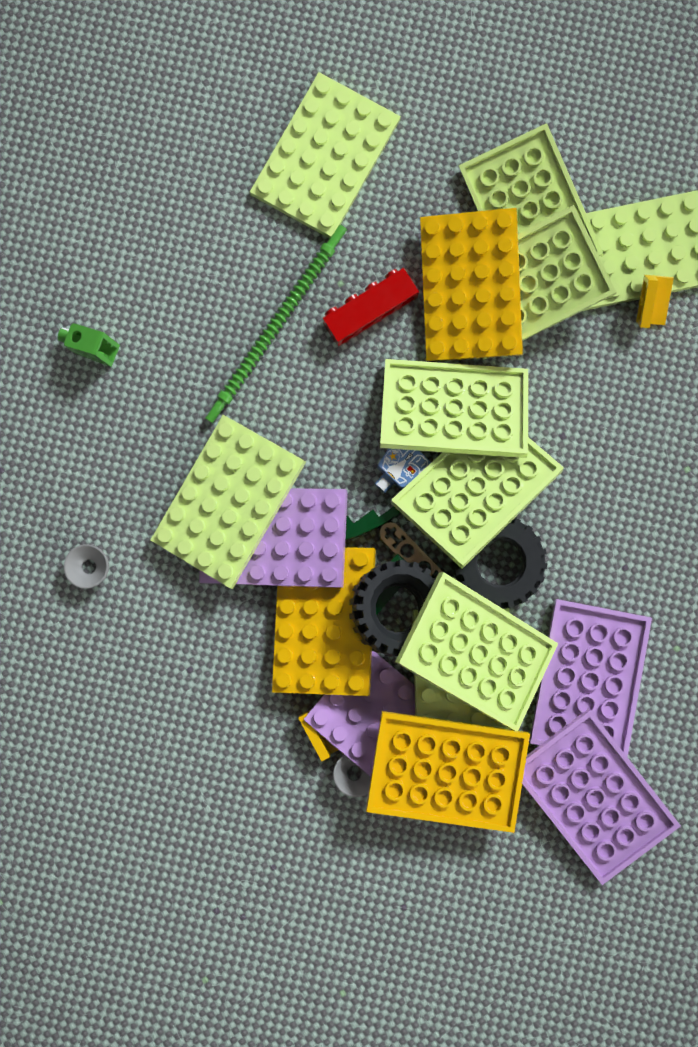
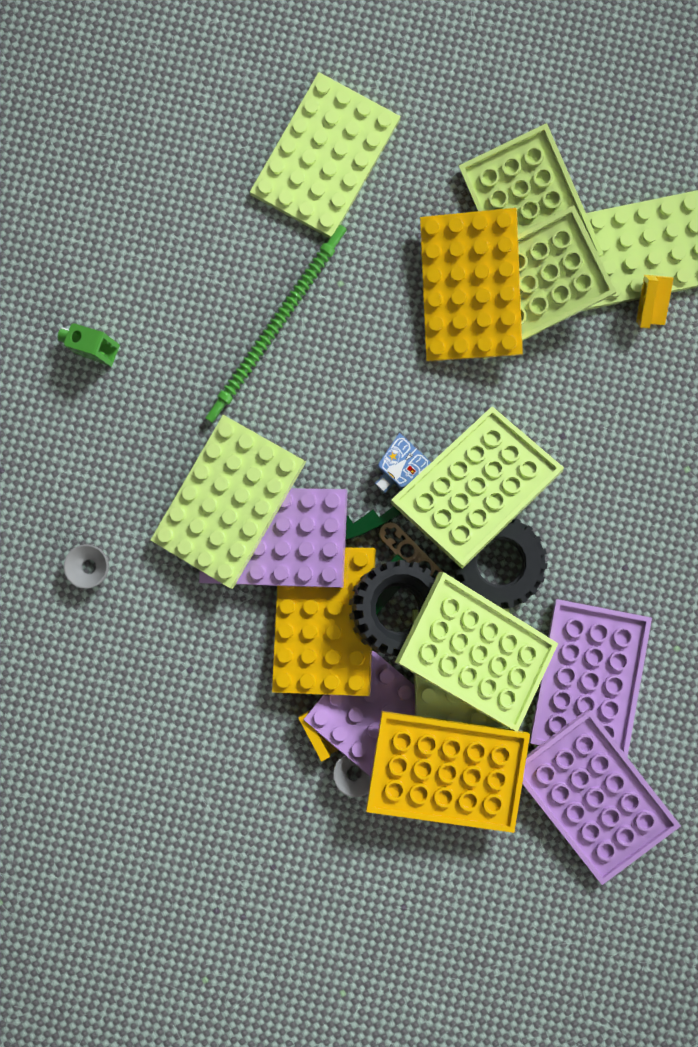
red brick [323,268,419,347] -> none
yellowish green plate [380,359,528,458] -> none

